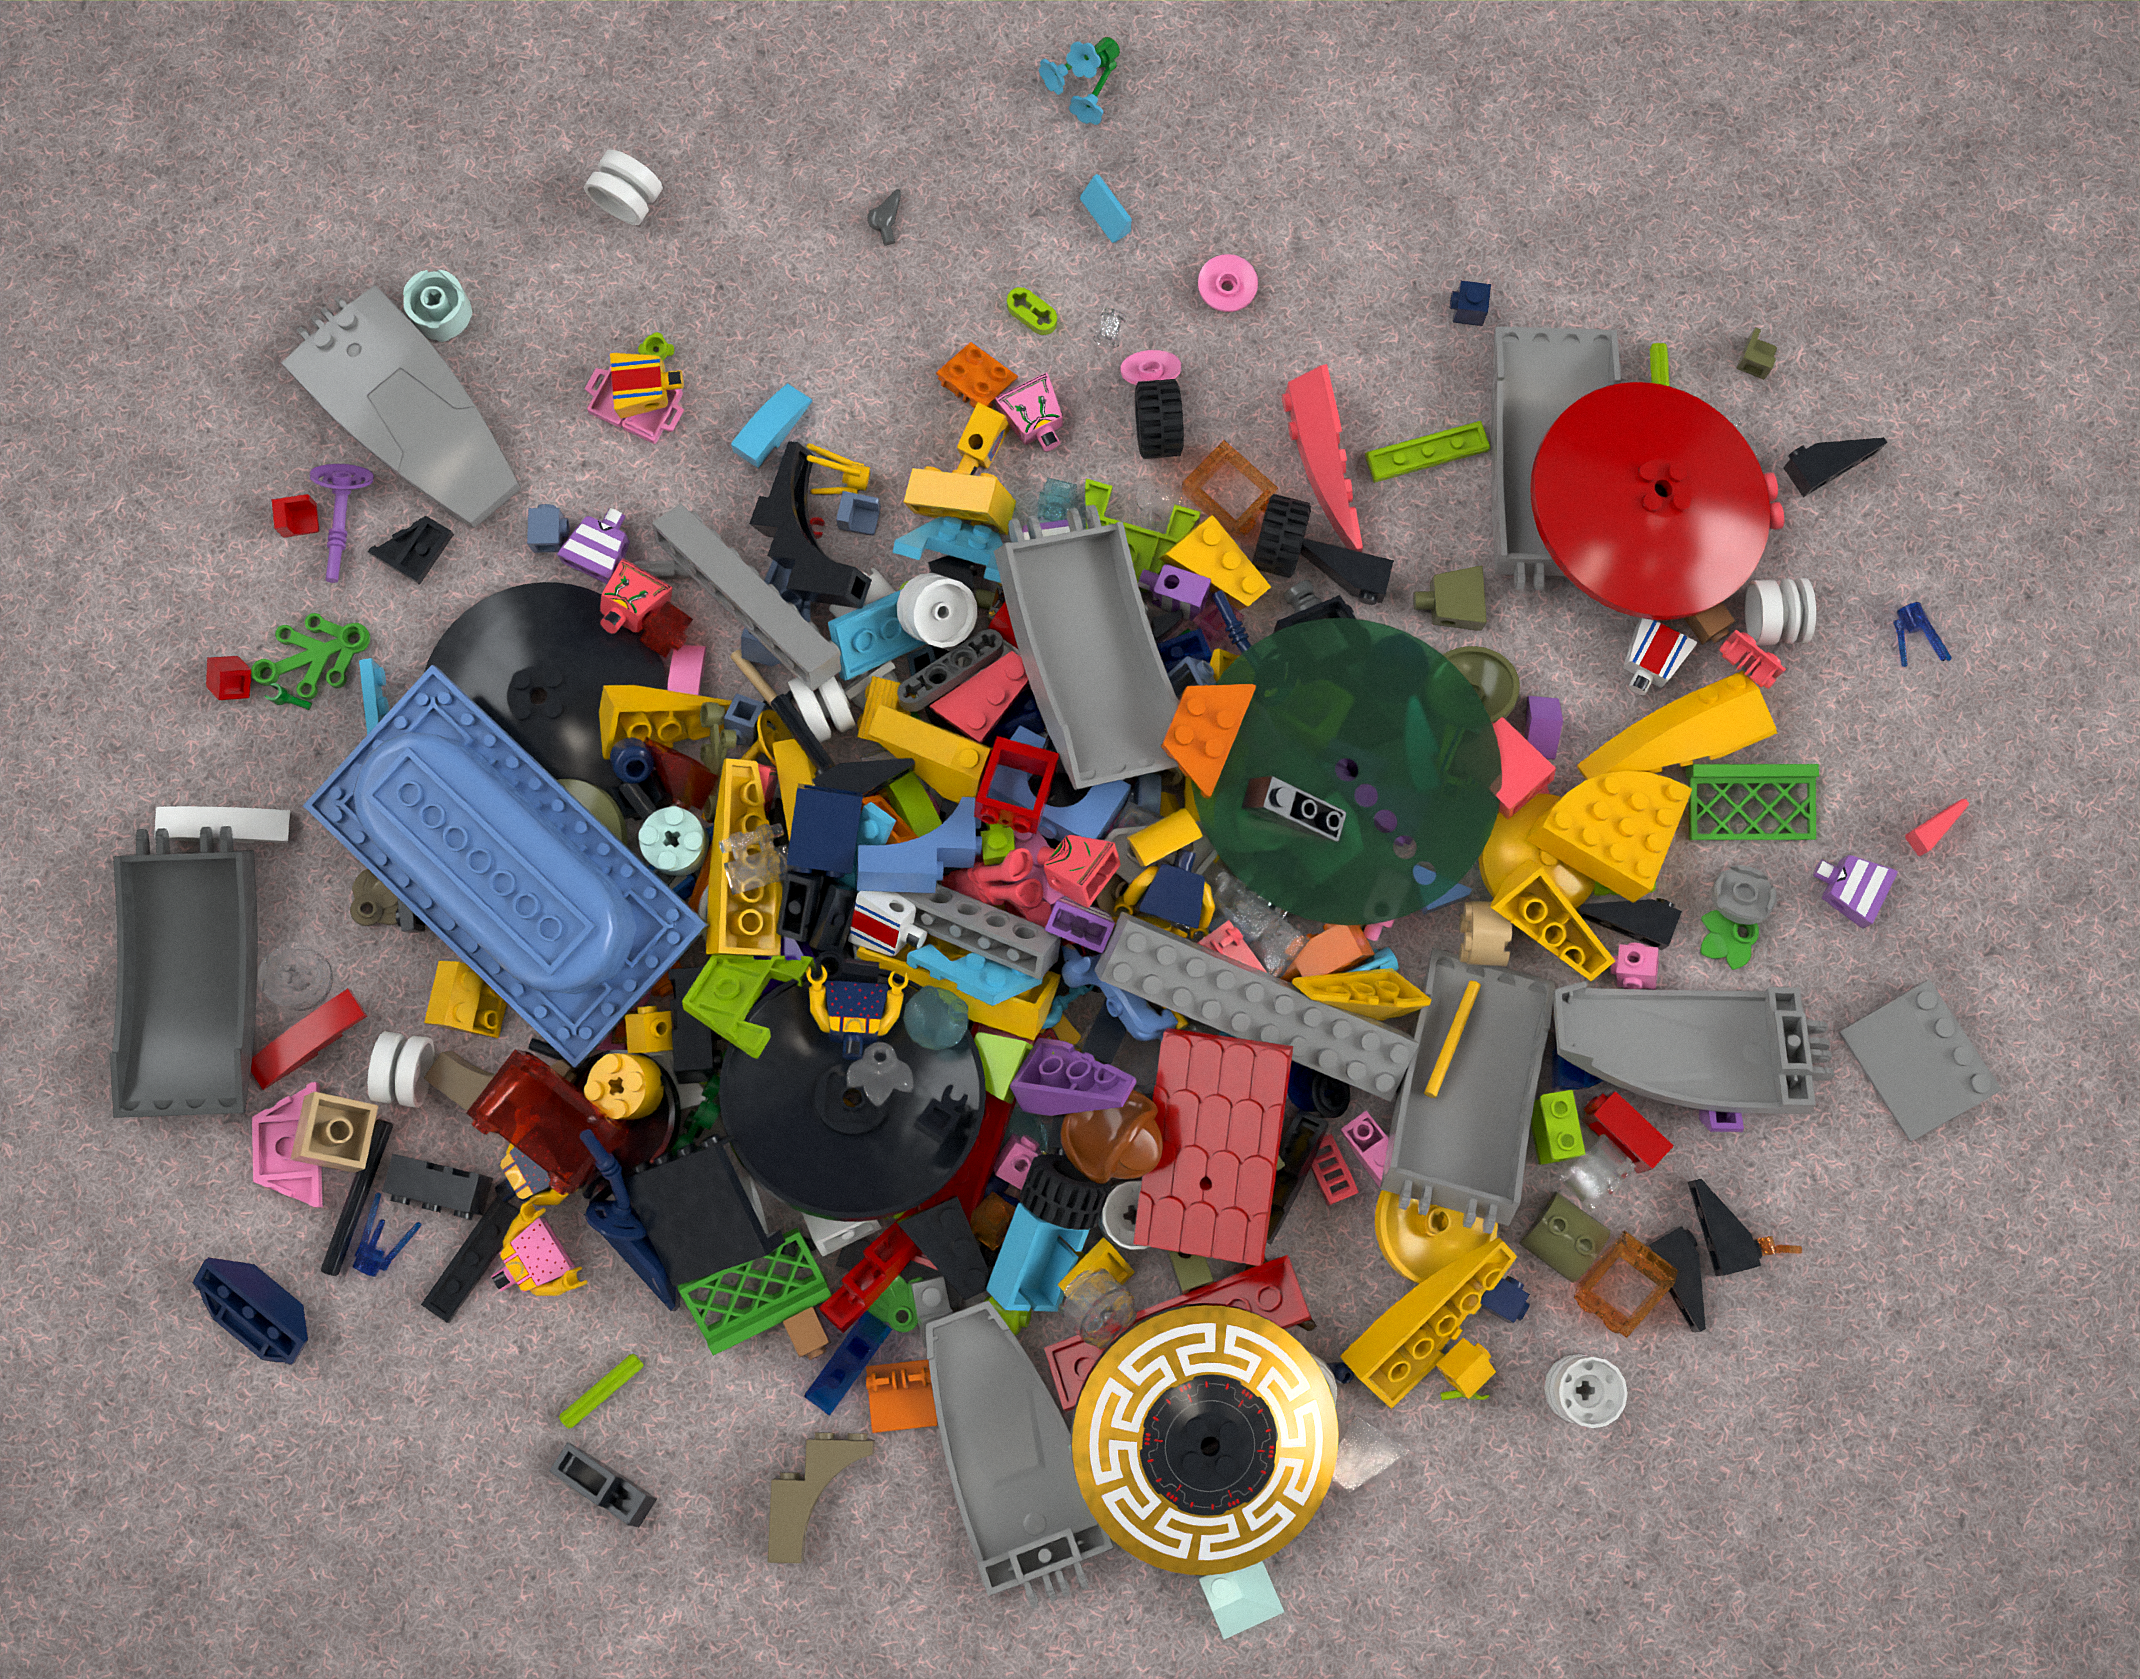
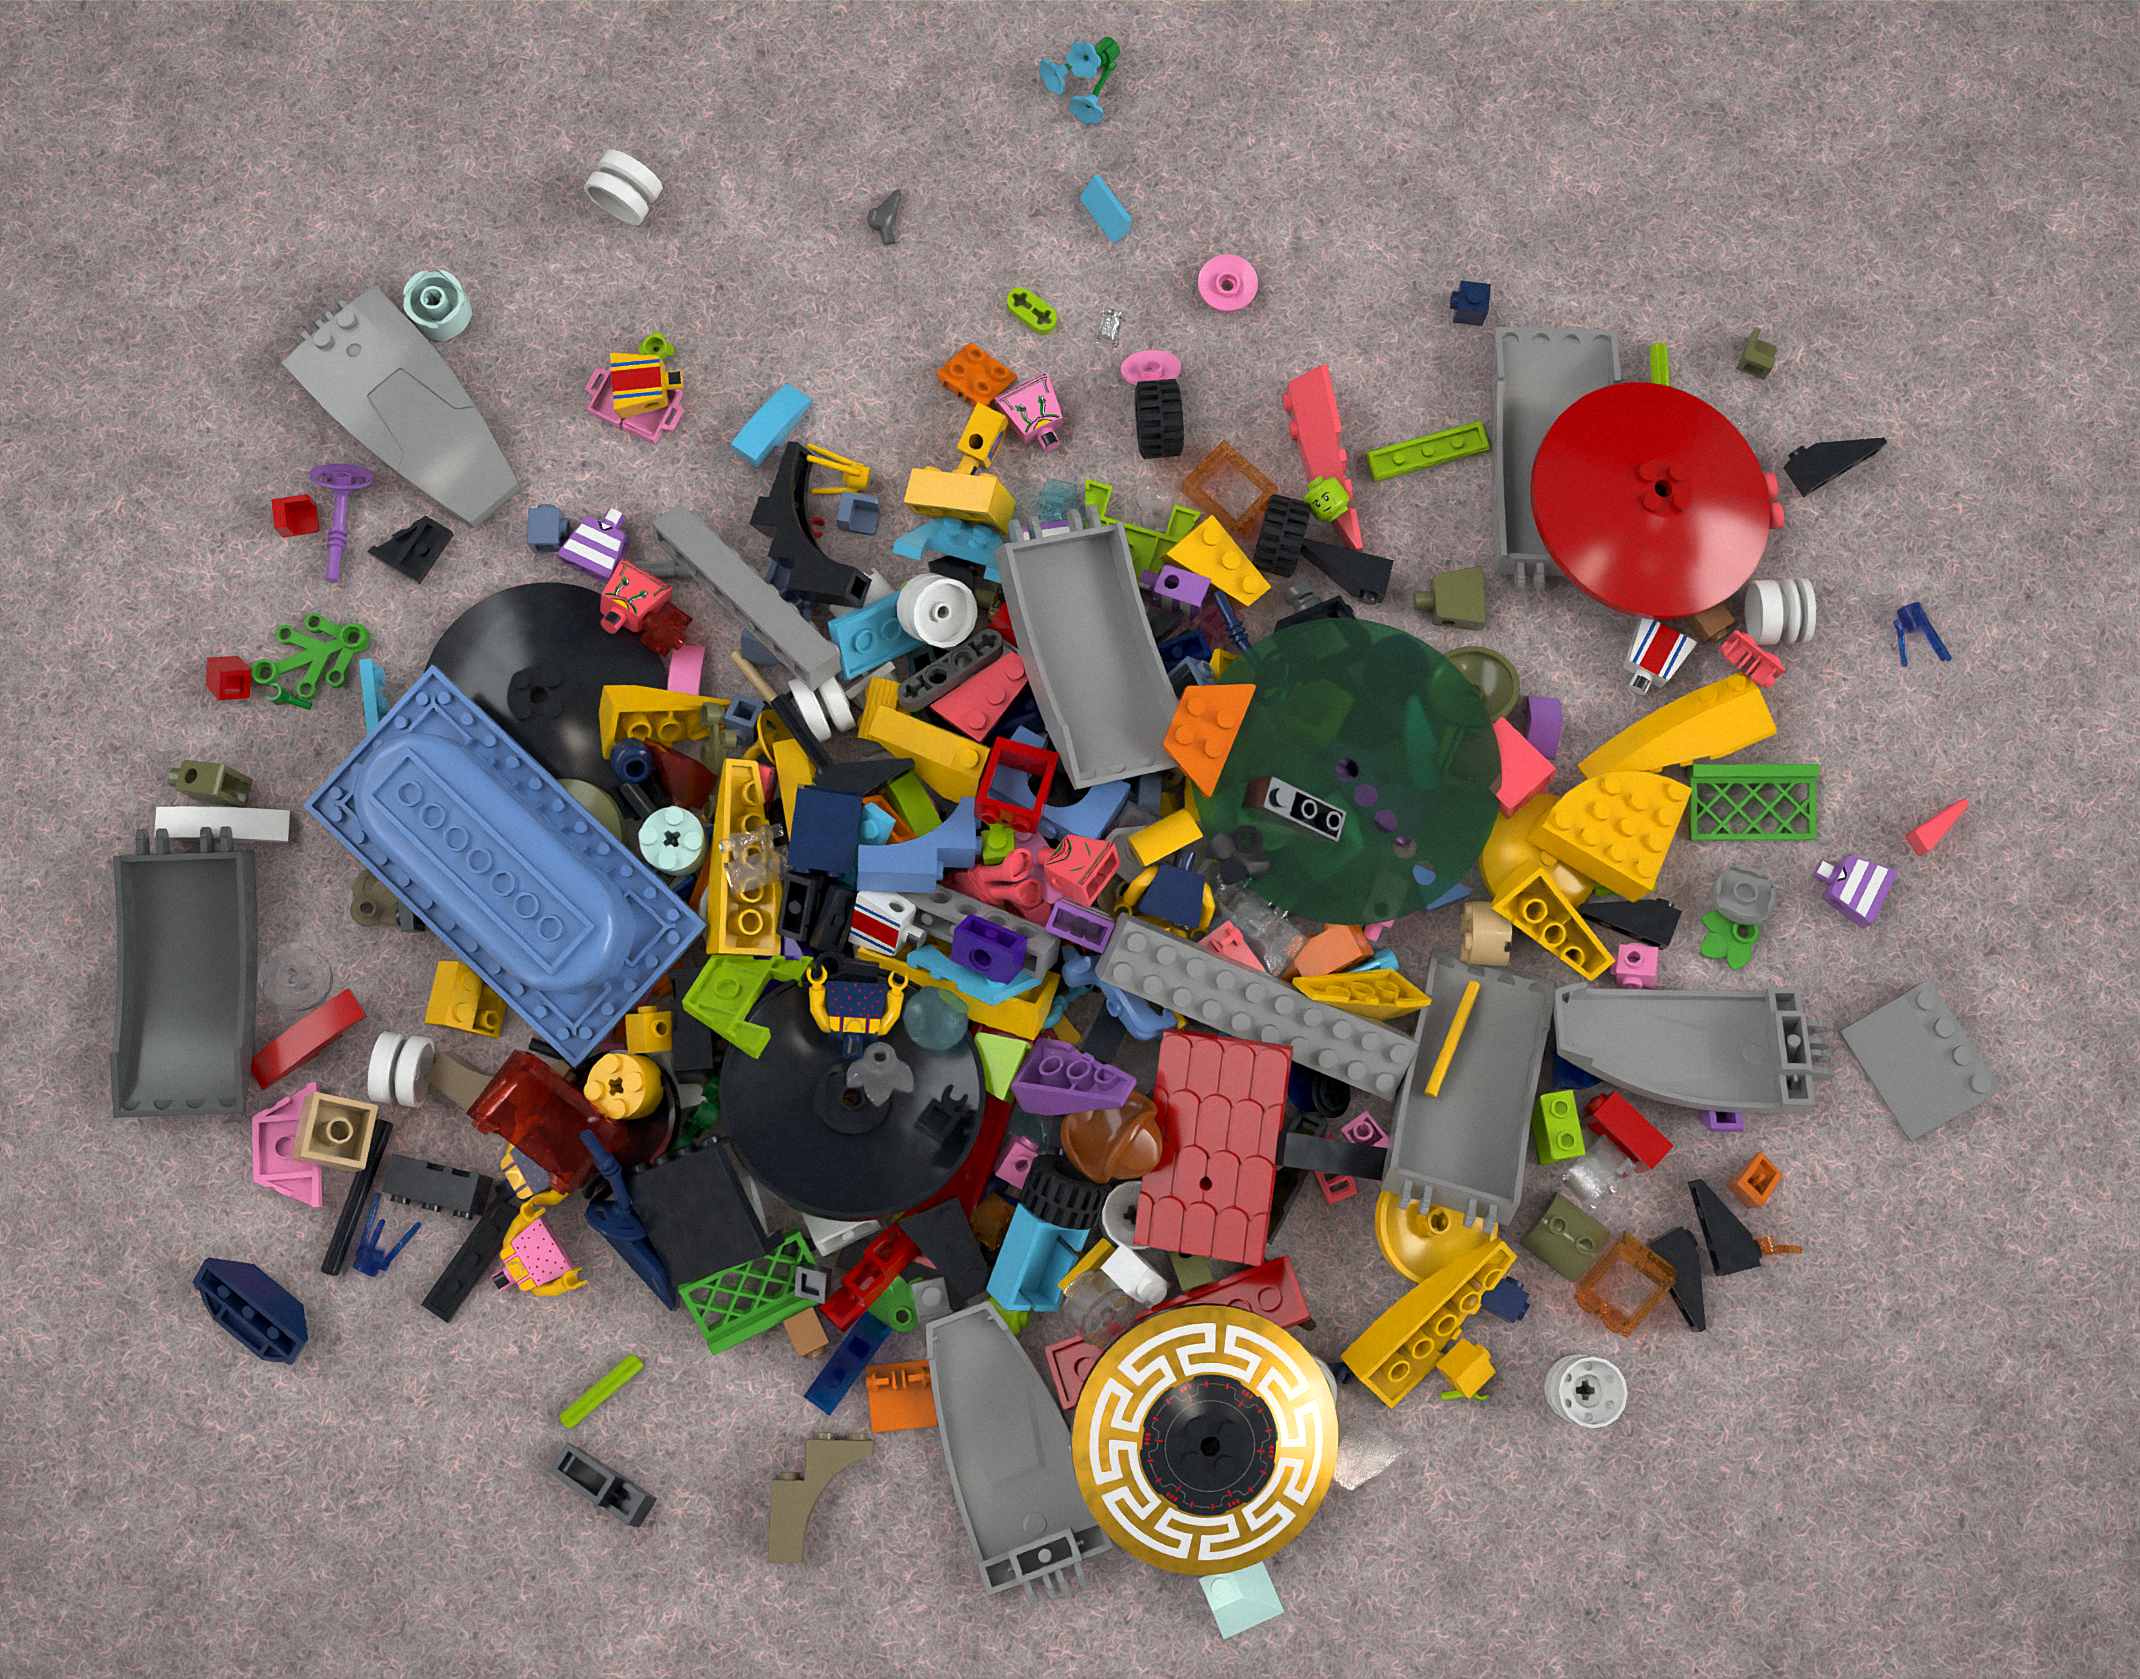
none -> olive torso [168,760,253,808]
none -> plate [794,1261,832,1304]
none -> dark purple brick [950,913,1028,985]
none -> white brick [1101,1243,1172,1309]
none -> black plate [1205,825,1269,886]
none -> black tile [1276,1131,1387,1181]
none -> lime head [1303,475,1350,523]
none -> orange slope [1725,1151,1783,1209]

